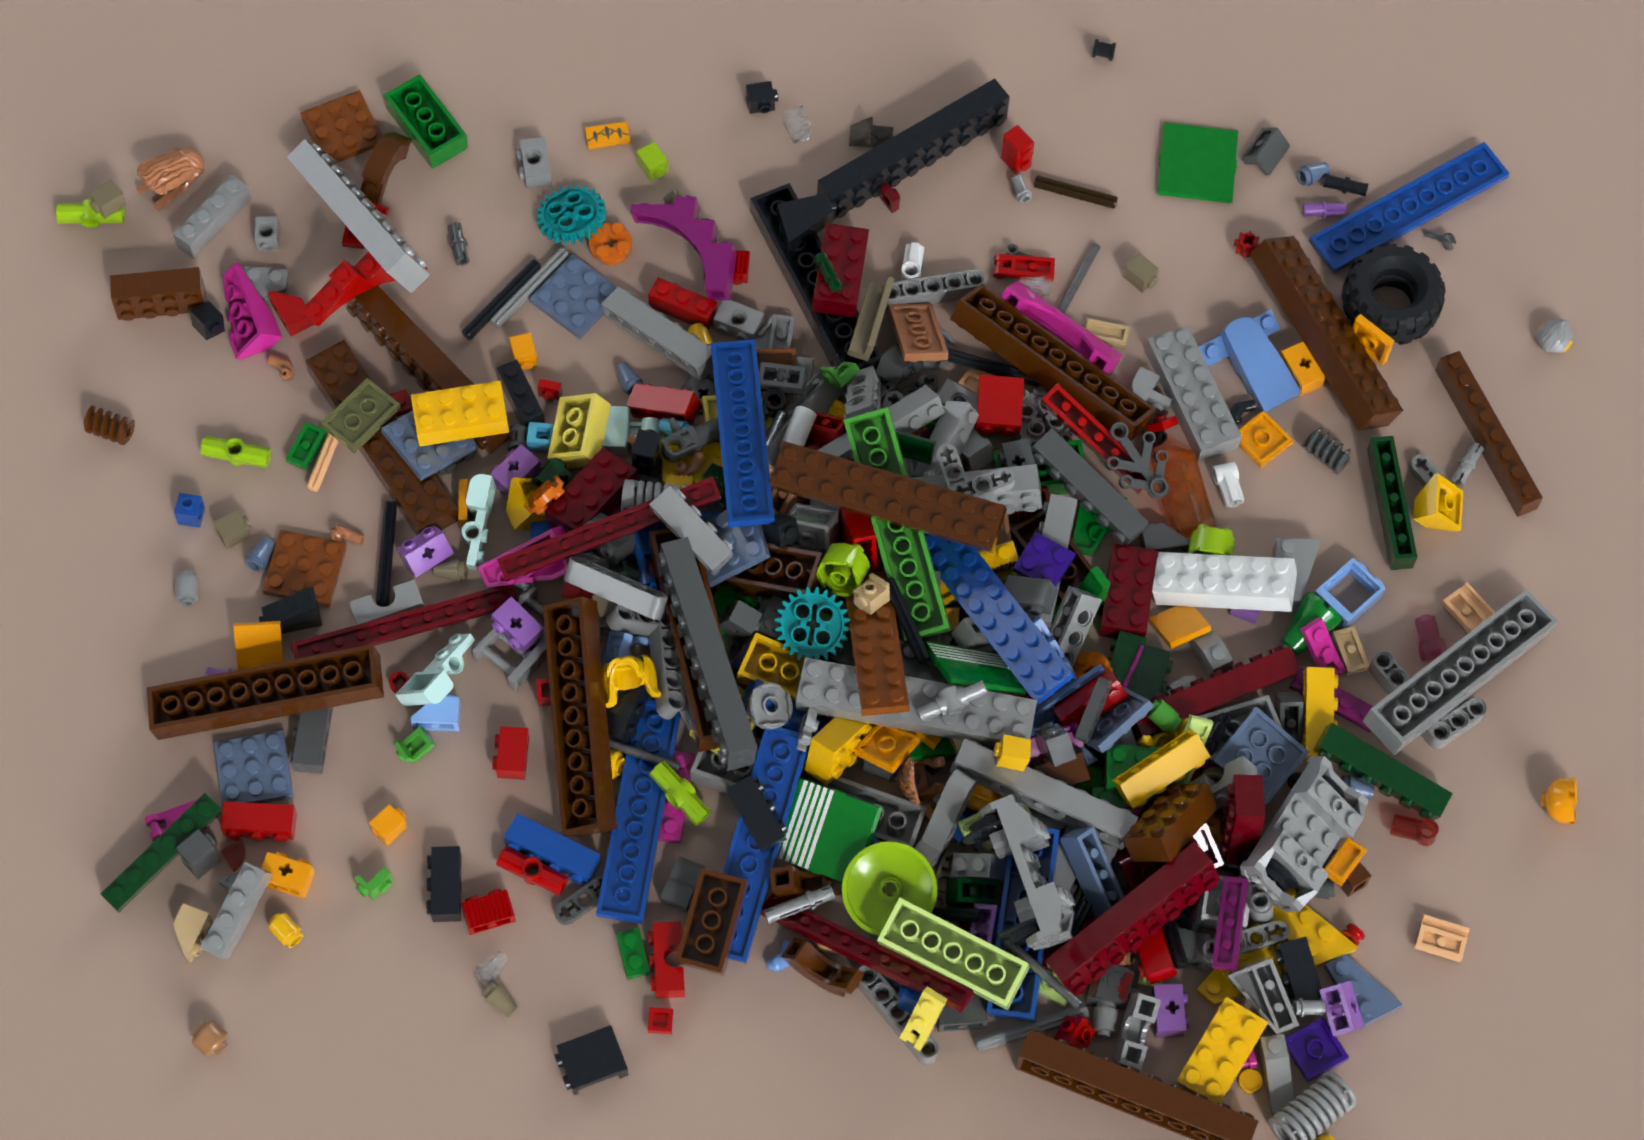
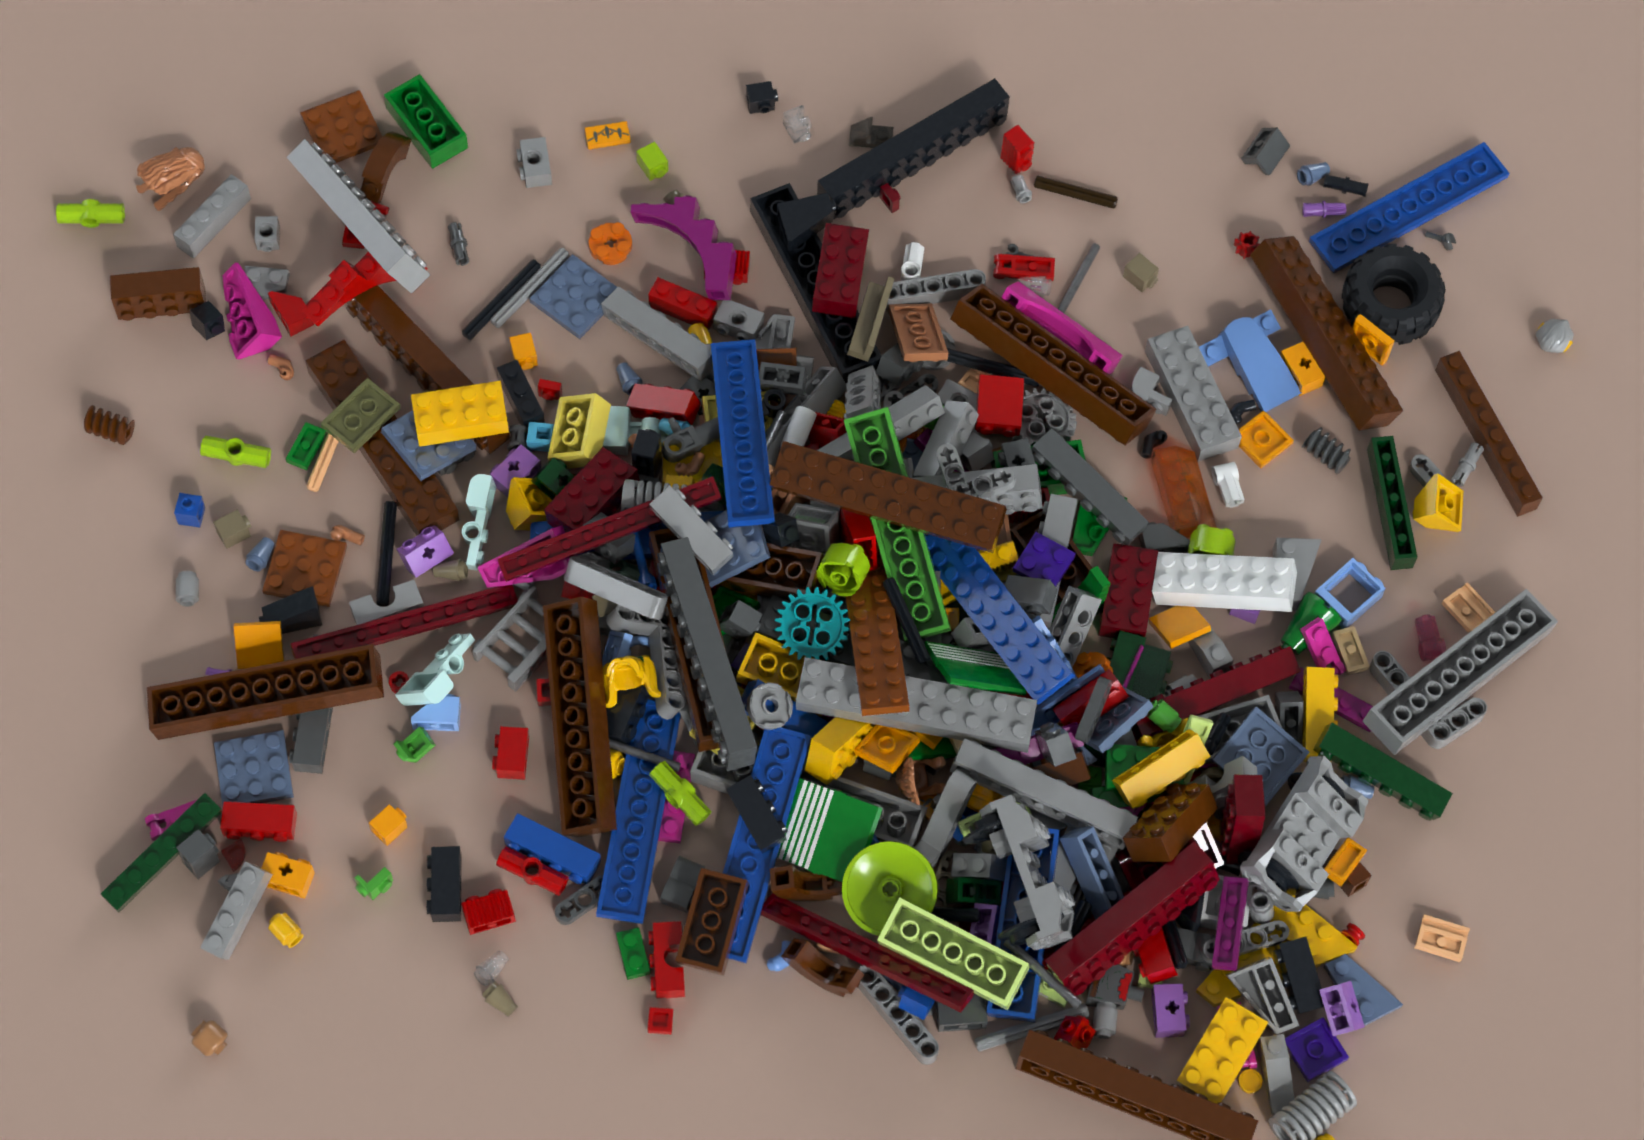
dark tan brick [89,179,126,219] -> none
tan slope [173,903,213,963] -> none
red plate [388,389,413,417] -> none
light orange tile [458,479,469,529] -> none
medium lavender brick [491,596,544,653] -> none
orange plate [524,475,565,515] -> none
teal gear [536,184,607,245] -> none
black panel [554,1025,629,1095] -> none
light grey pin [763,885,835,924] -> none
light grey plate [796,707,819,752] -> none
dark green axle [815,252,842,293] -> none
bright green bracket [819,361,860,387] -> none
tan brick [853,573,890,615] -> none
dark green tile [896,430,937,464] -> none
light yellow plate [899,986,948,1051] -> none
light grey pin [917,681,988,722] -> none
yellow brick [993,734,1031,772] -> none
red brick [1040,383,1155,494] -> none
tan tile [1085,318,1130,349] -> none
black bush [1092,39,1116,61] -> none
dark grey plant [1105,422,1169,499] -> none
light grey arch [1112,993,1161,1070] -> none
red plate [1146,414,1178,433] -> none
green piece [1157,122,1238,203] -> none
light grey pin [1293,998,1325,1017] -> none
clear red piece [1390,814,1439,846] -> none
light orange cylinder [1541,777,1577,824] -> none

